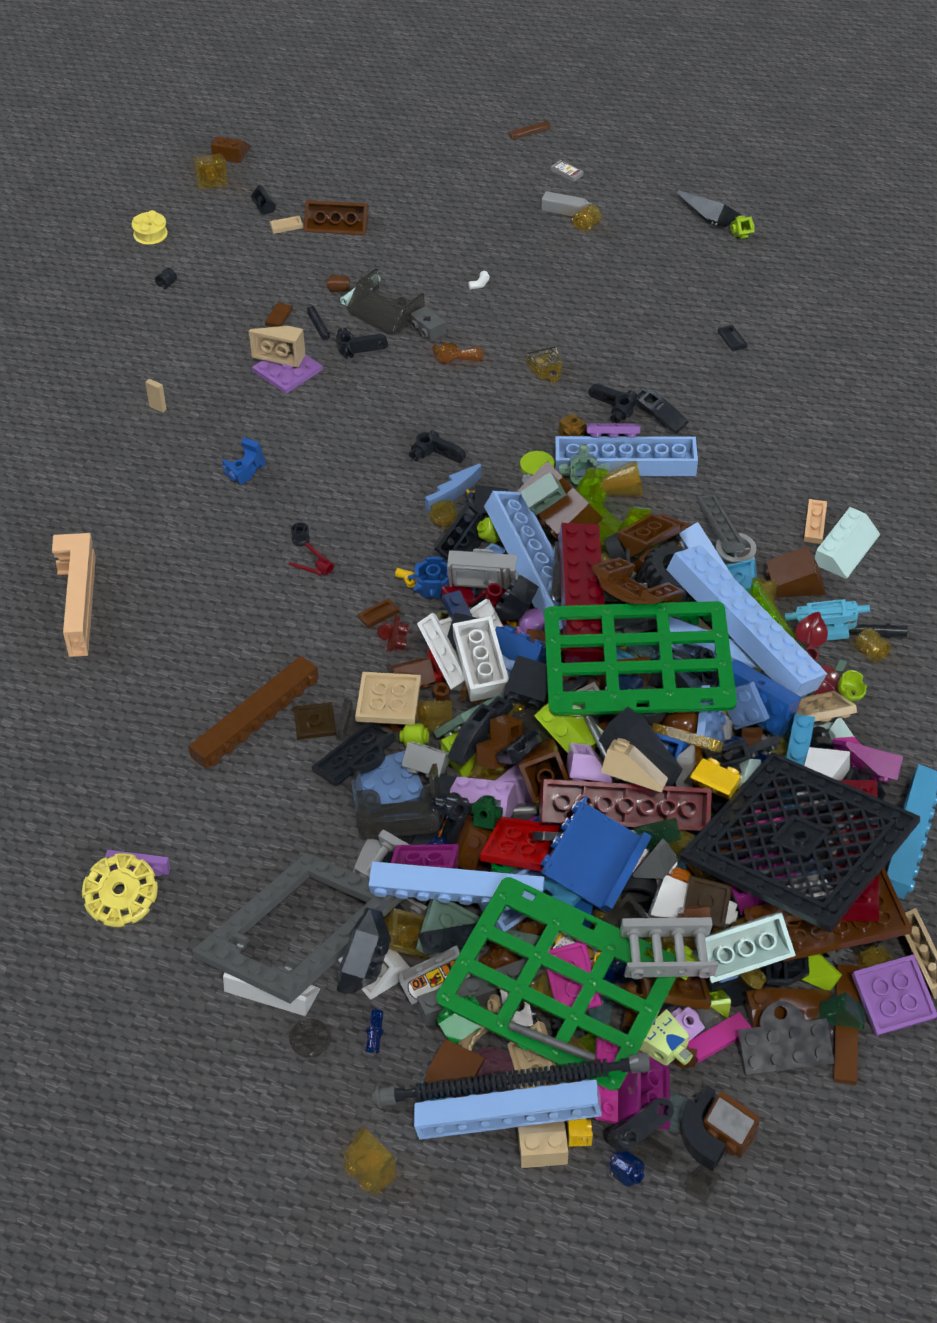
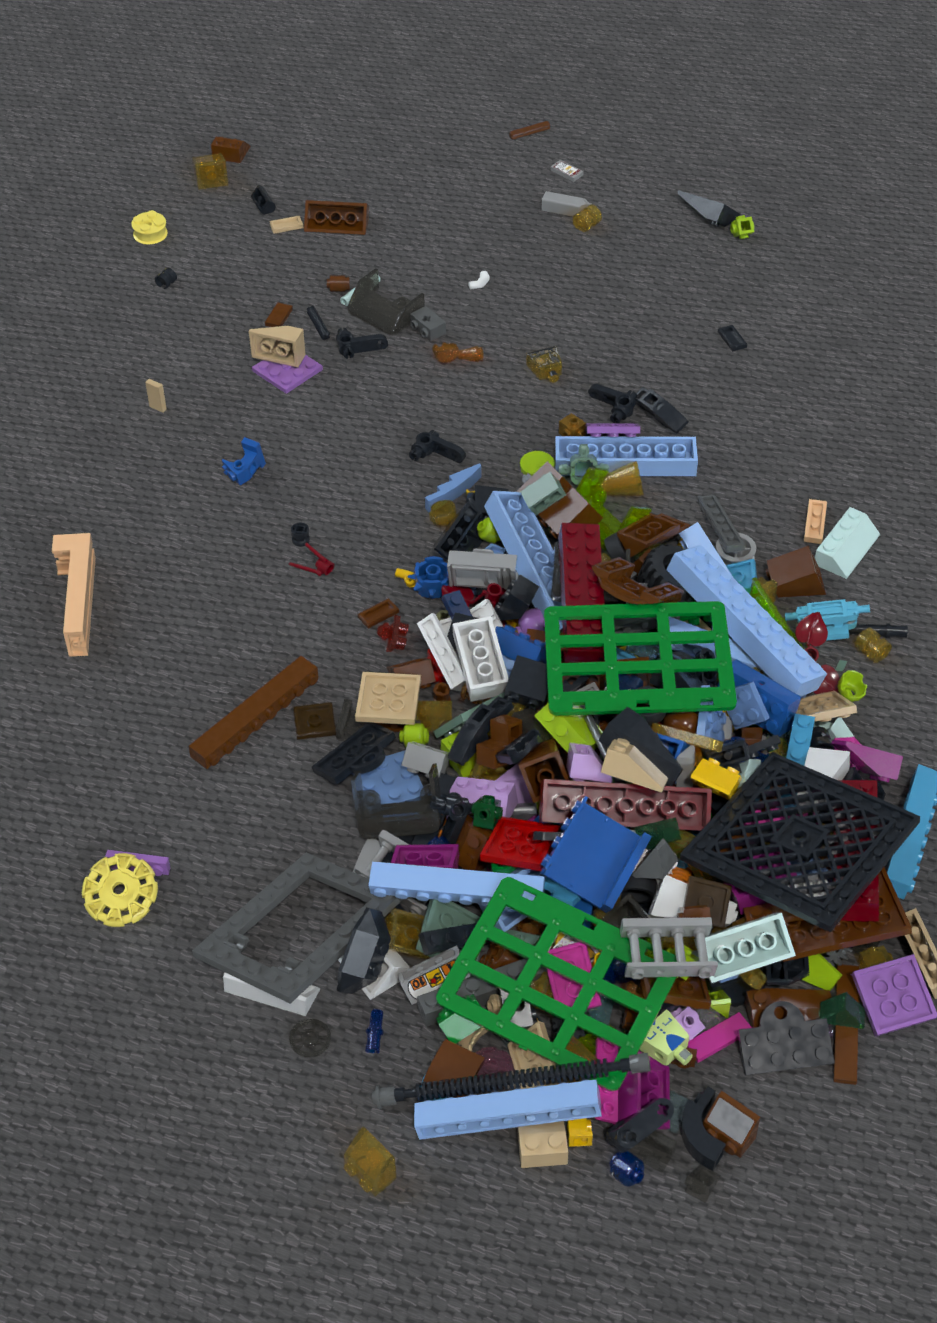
flat silver bar [508,1021,596,1062] -> none

